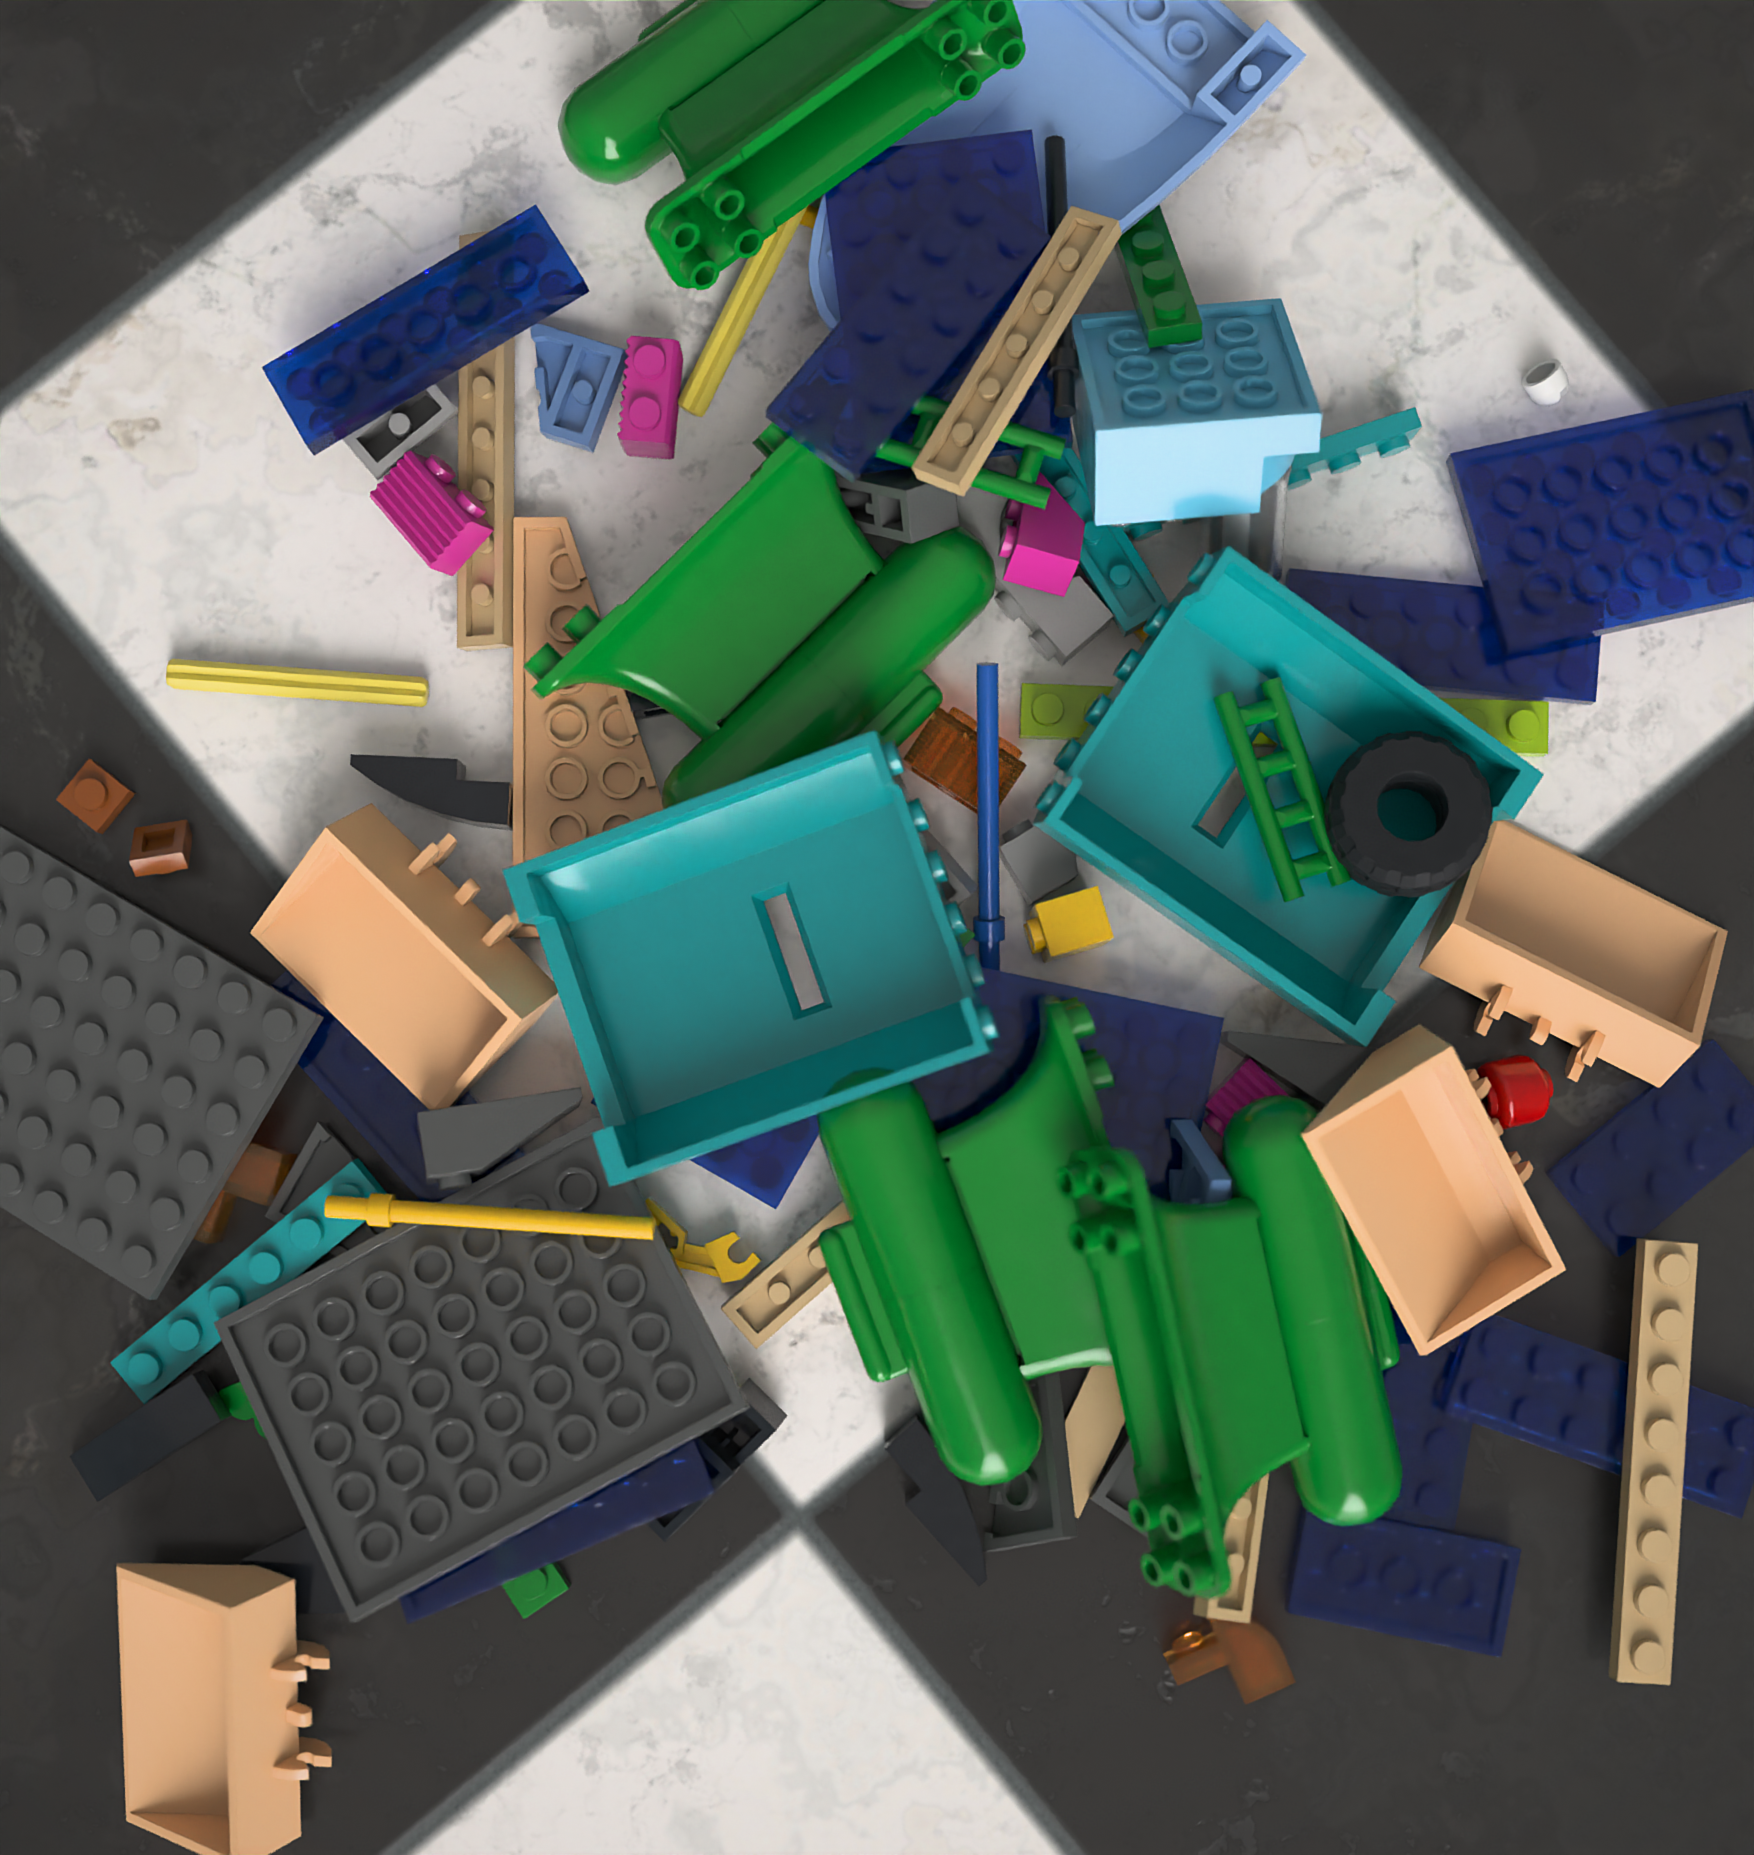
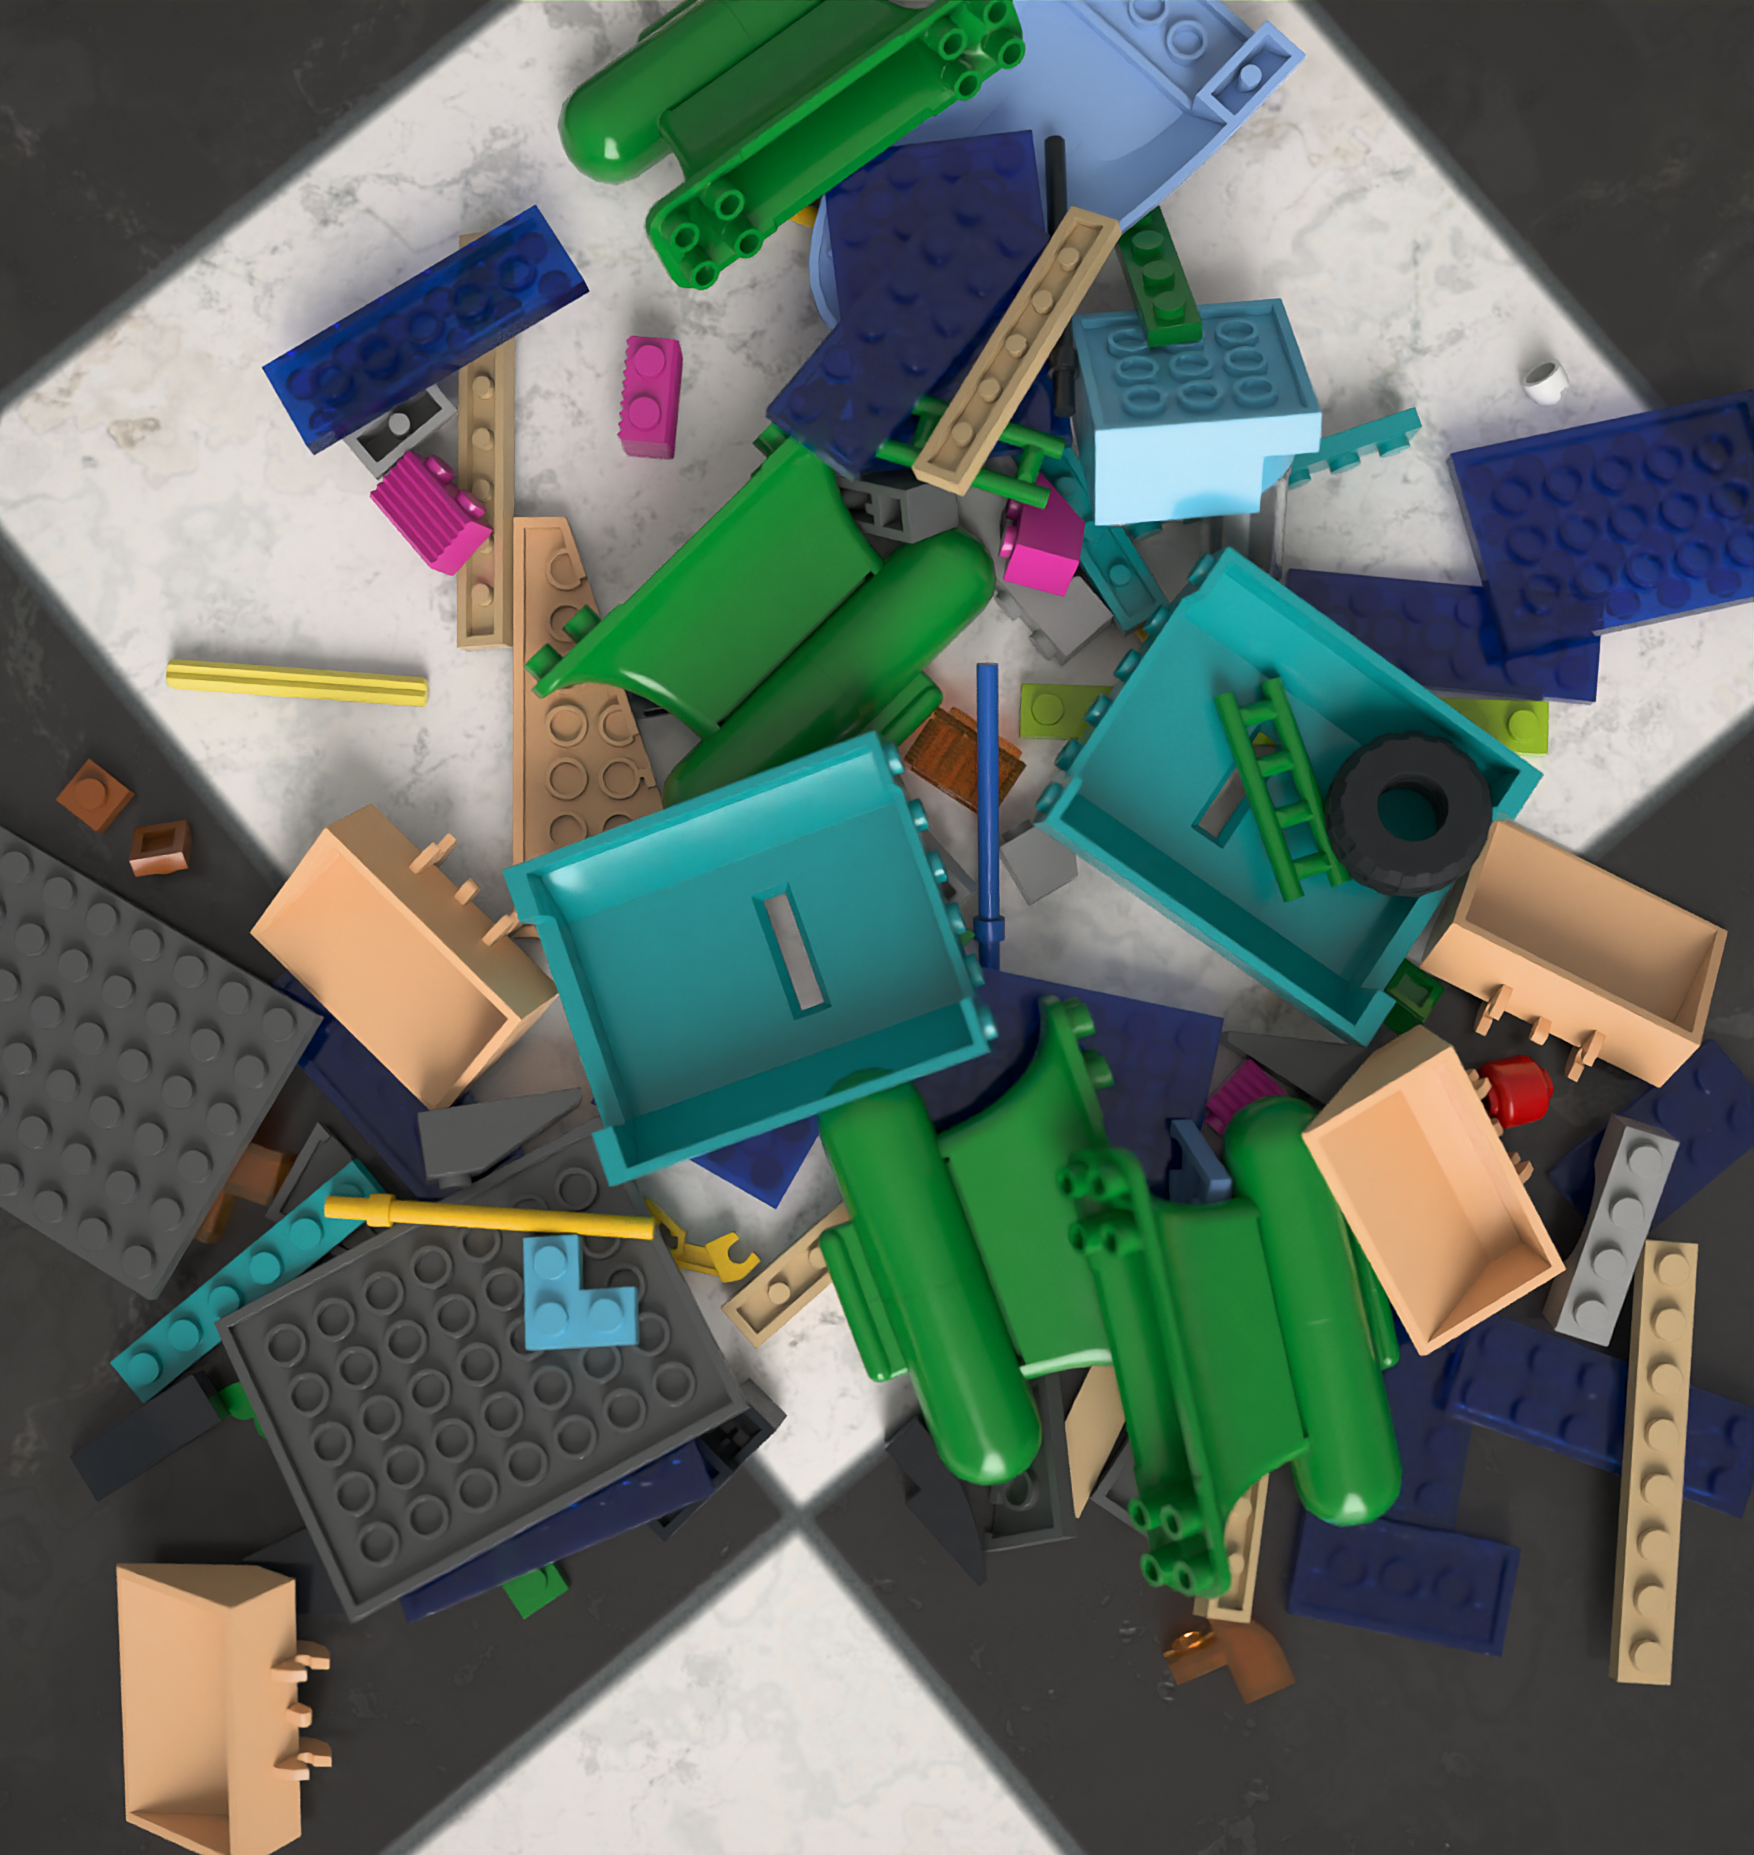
black slope [350,754,513,831] -> none
medium blue wing [530,322,627,453] -> none
light yellow axle [678,206,808,417] -> none
yellow brick [1023,886,1114,963] -> none
none -> medium azure plate [523,1235,640,1351]
none -> green slope [1383,958,1445,1036]
none -> light grey arch [1542,1113,1679,1347]

